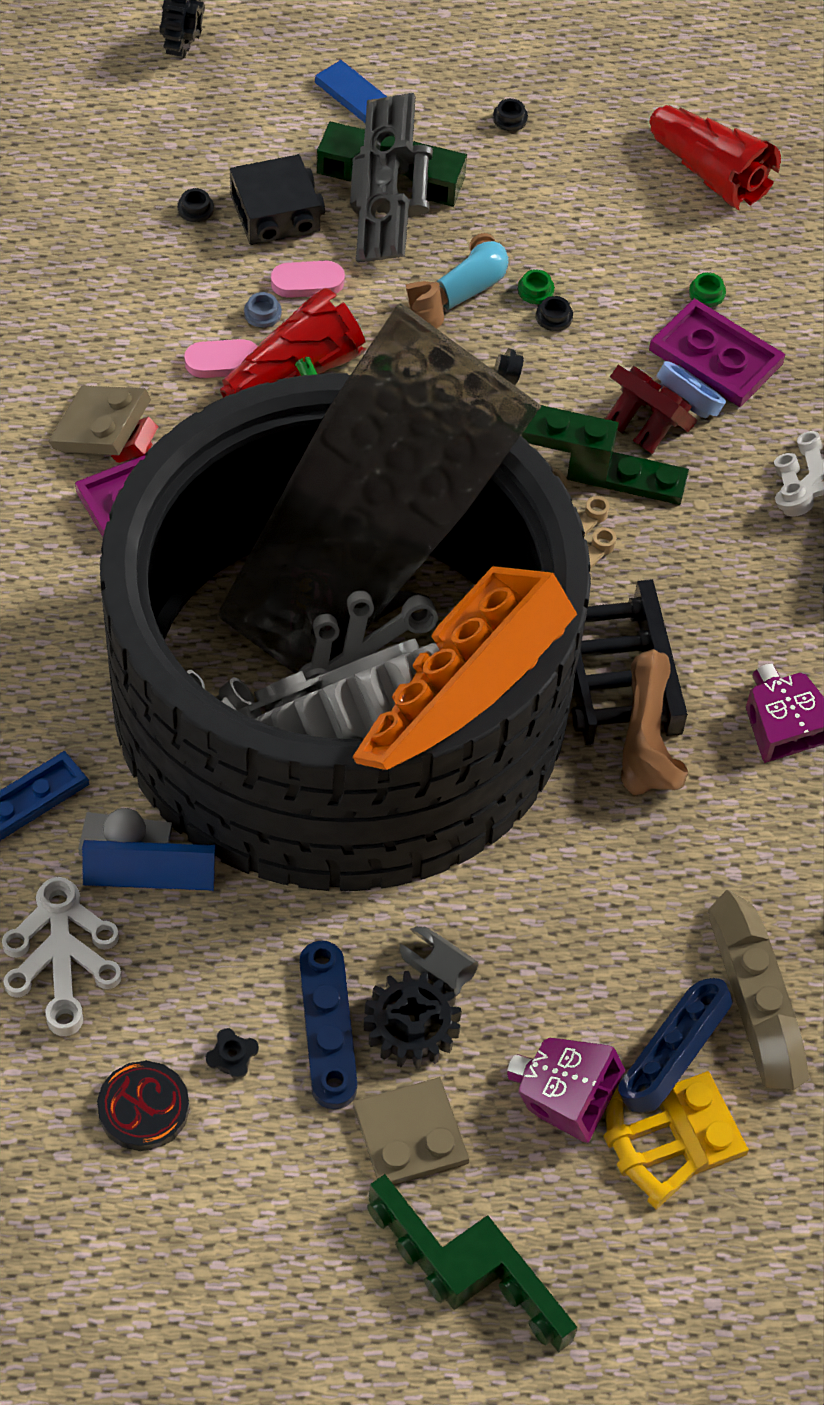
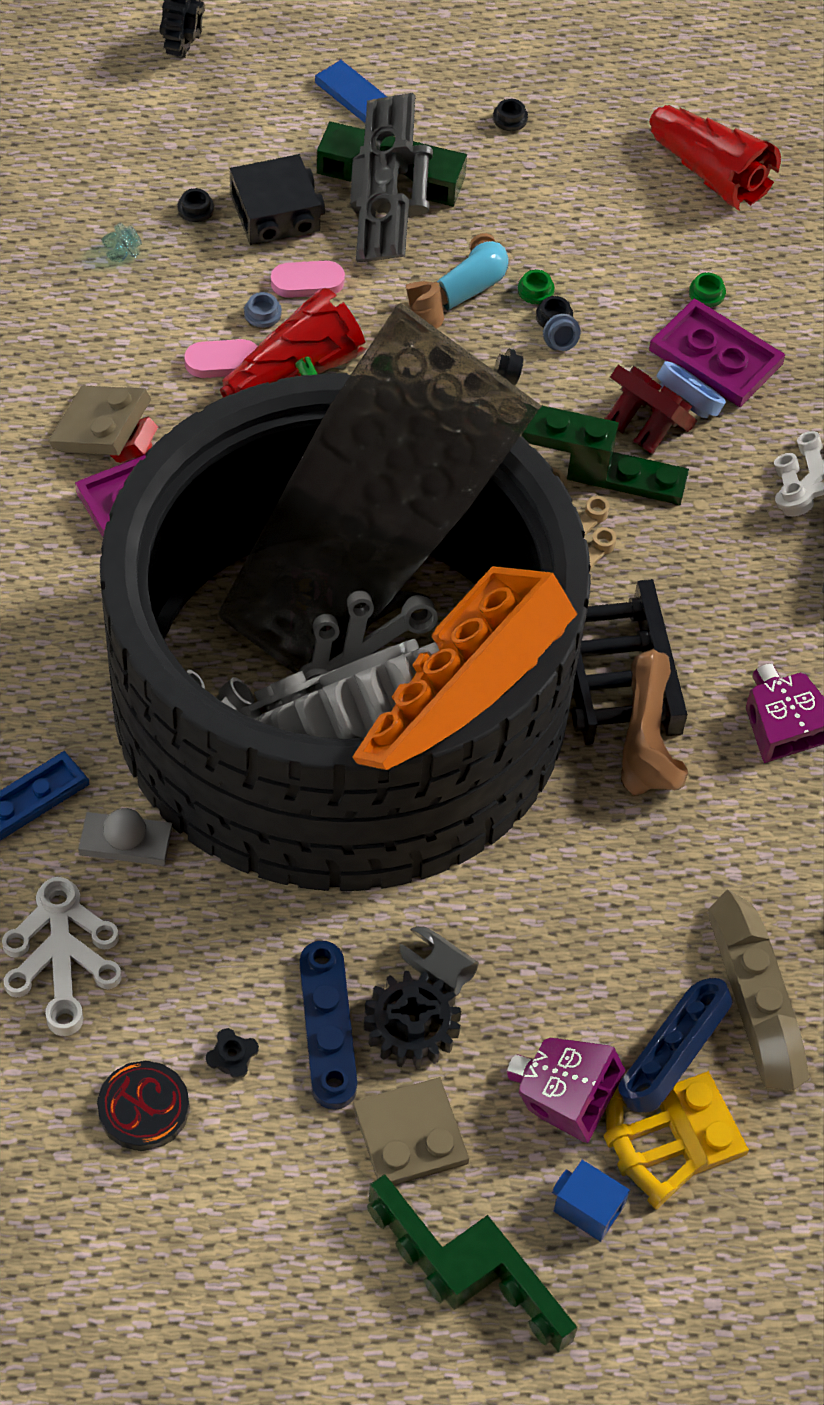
blue tile [82,840,215,891] -> none
none -> clear light blue plate [101,222,142,262]
none -> sand blue plate [543,314,581,351]
none -> blue brick [552,1159,630,1242]

